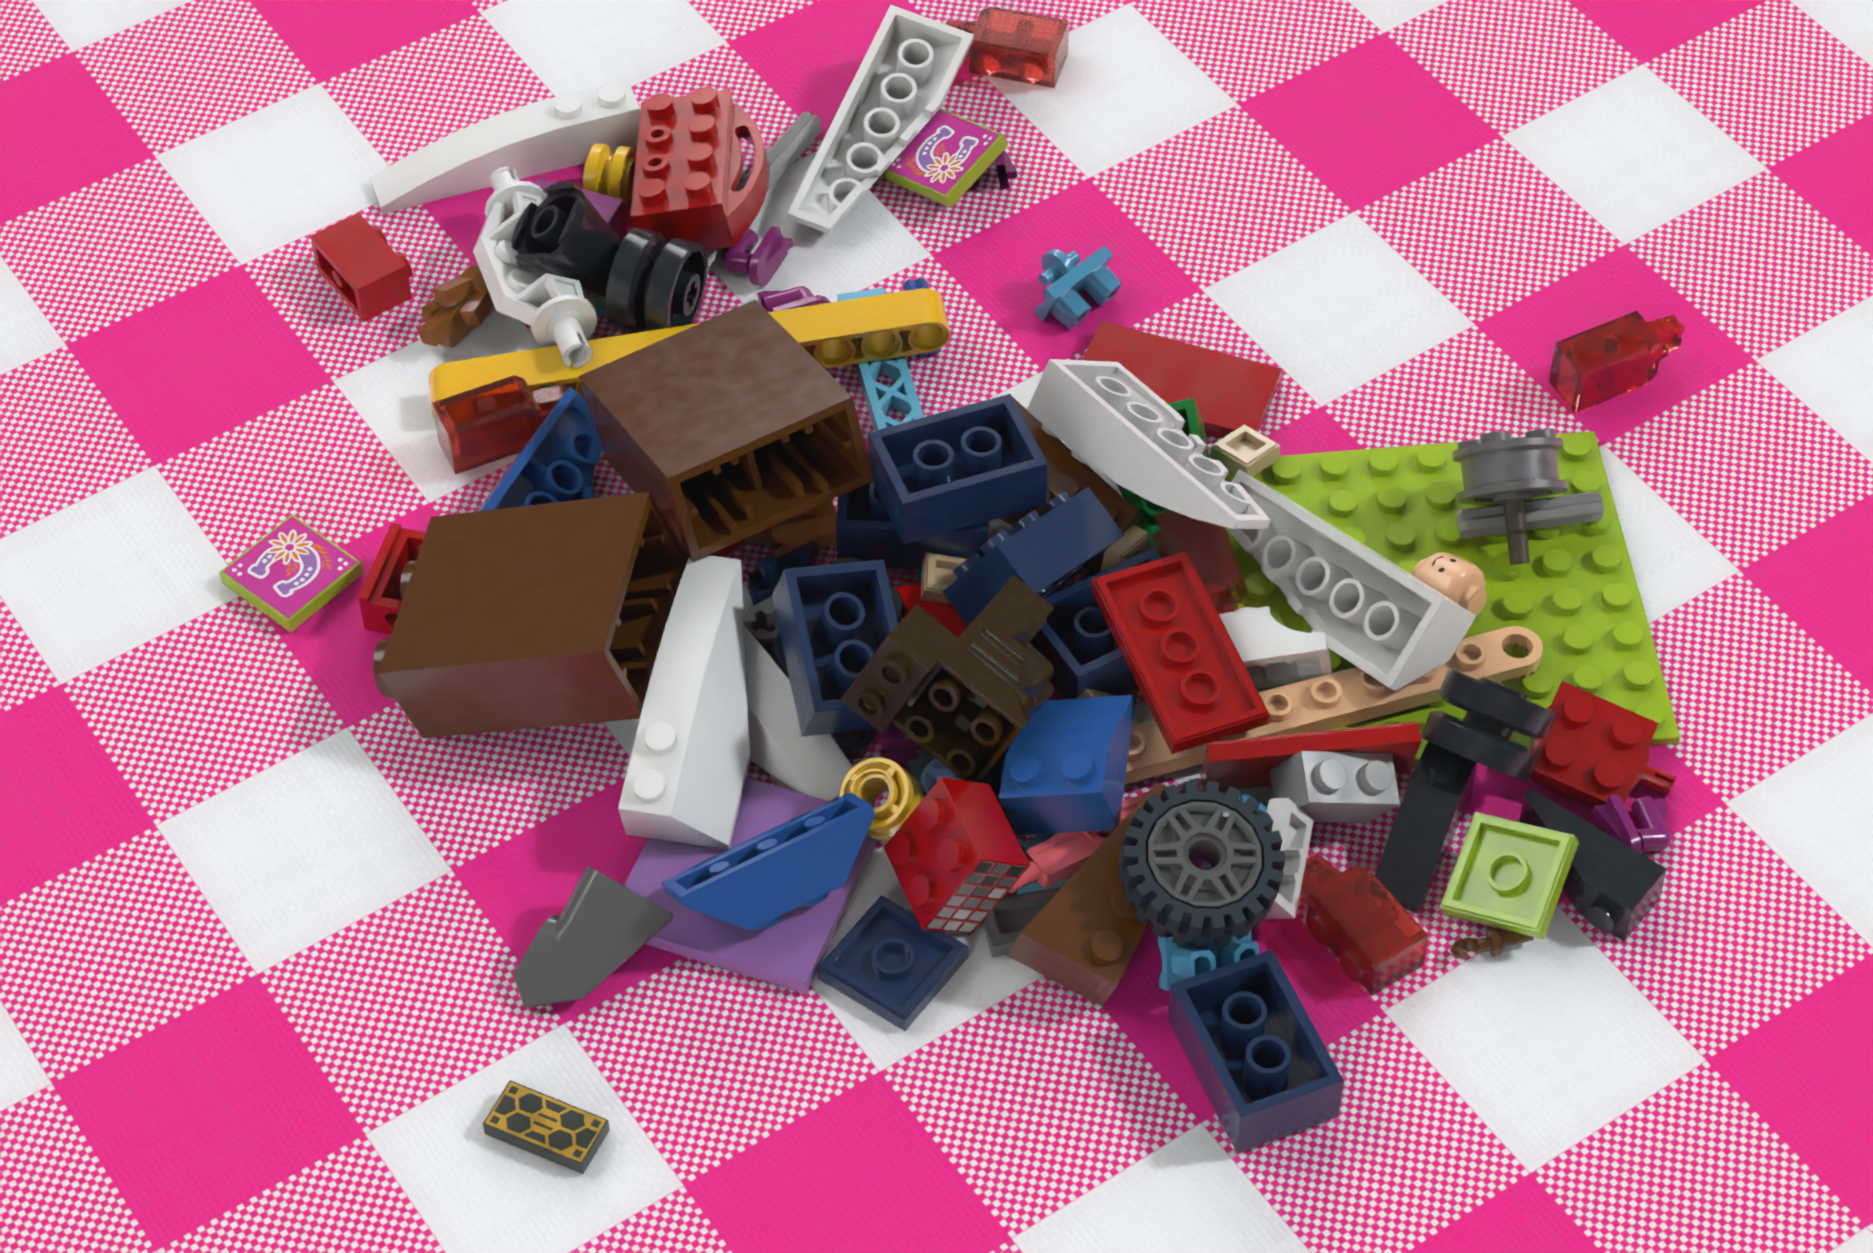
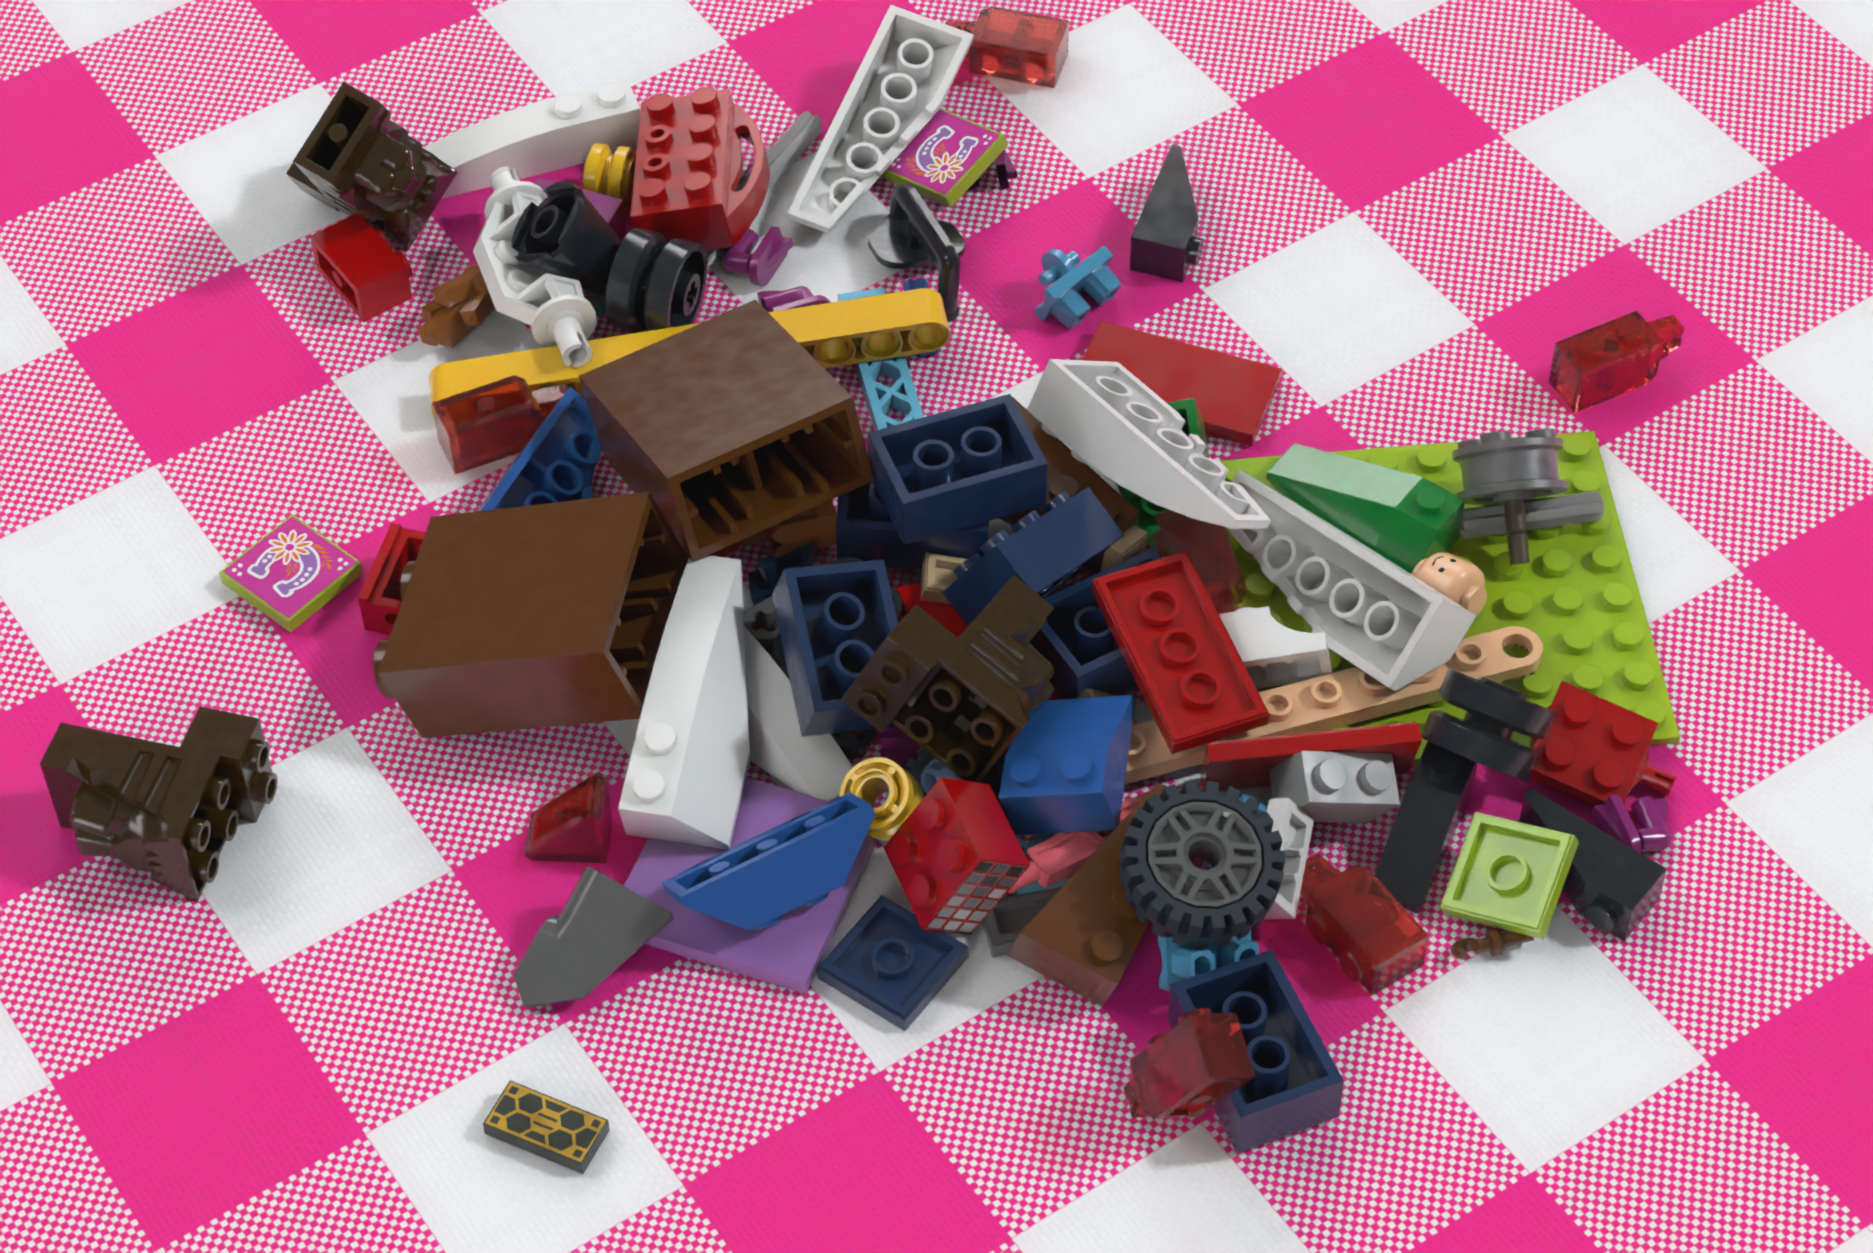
tan tile [1211,424,1280,477] -> none
none -> dark brown brick [40,706,278,902]
none -> dark brown brick [286,82,458,249]
none -> clear red slope [524,772,612,863]
none -> black piece [868,184,965,322]
none -> clear red hinge [1123,1008,1255,1119]
none -> black slope [1130,144,1204,282]
none -> green wedge [1266,443,1465,574]

